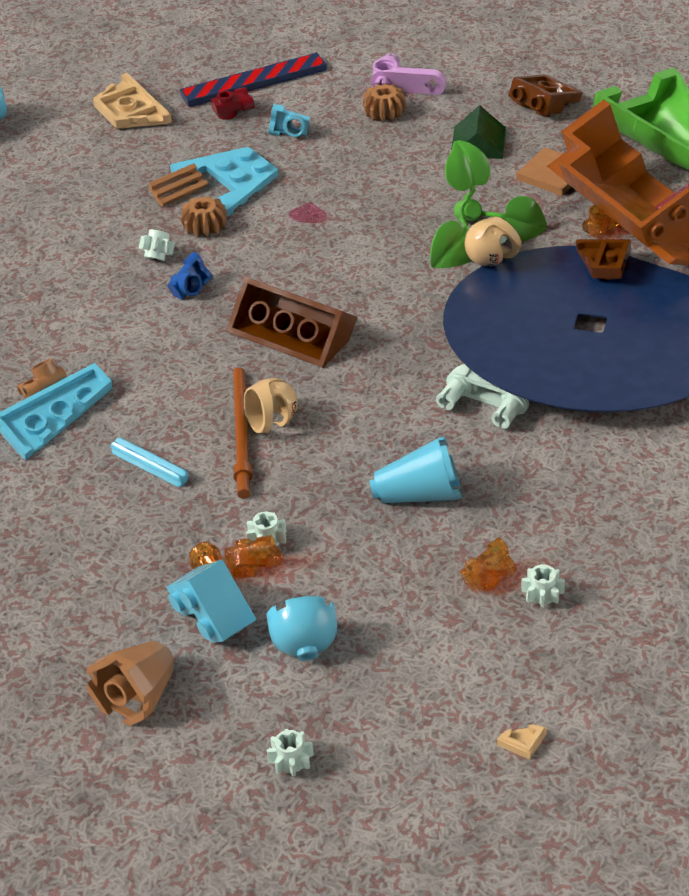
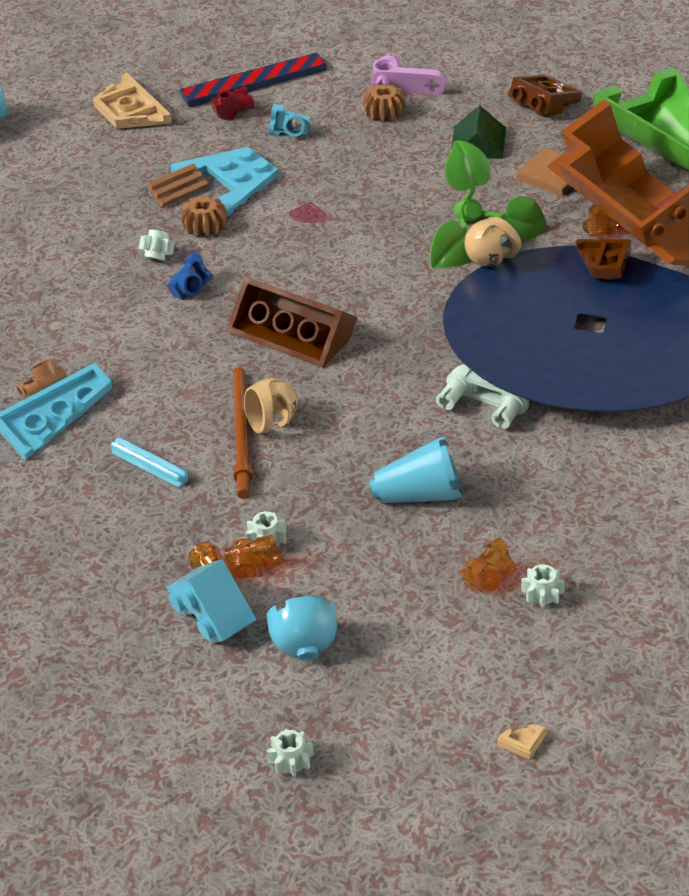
medium nougat cone [87,640,174,726] -> none

